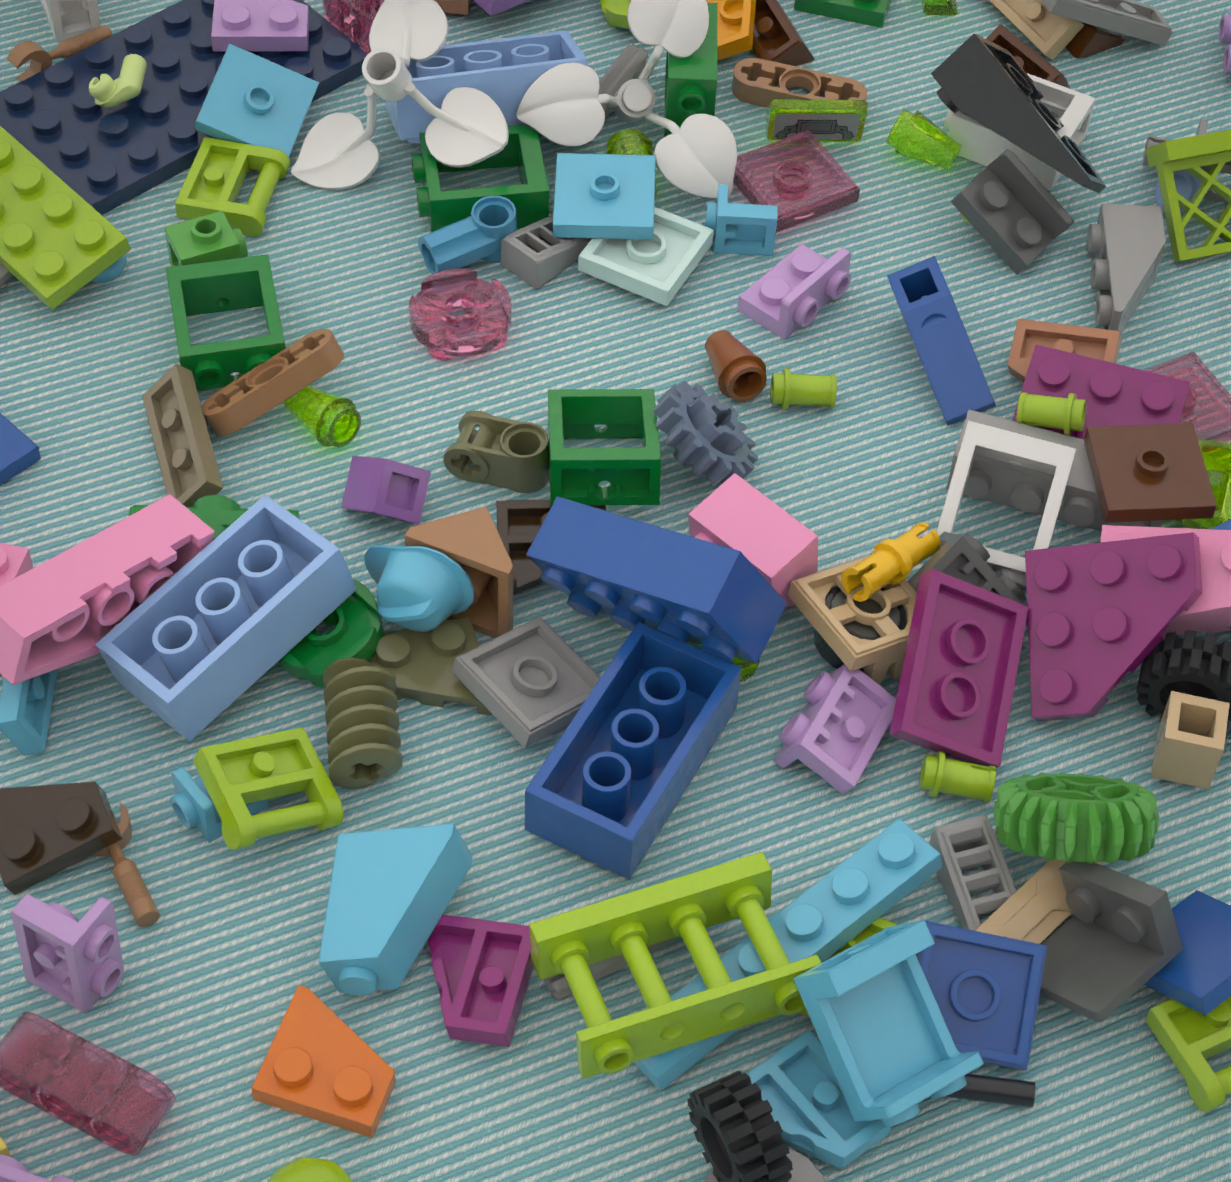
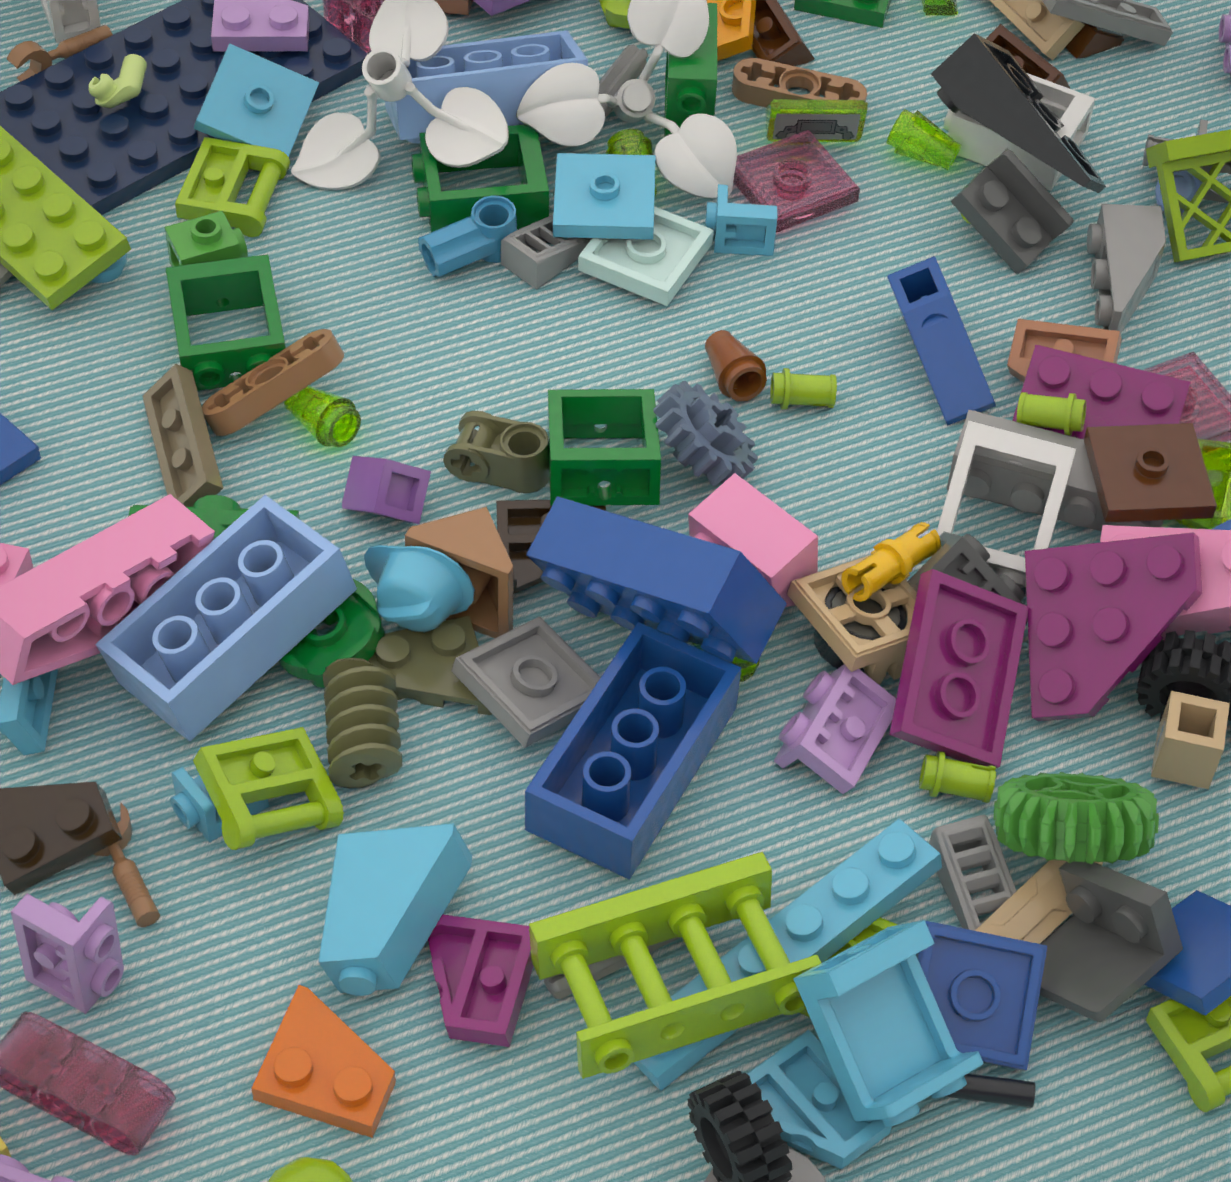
clear pink plate [409,269,512,361] -> none
lavender bracket [738,243,851,340] -> none

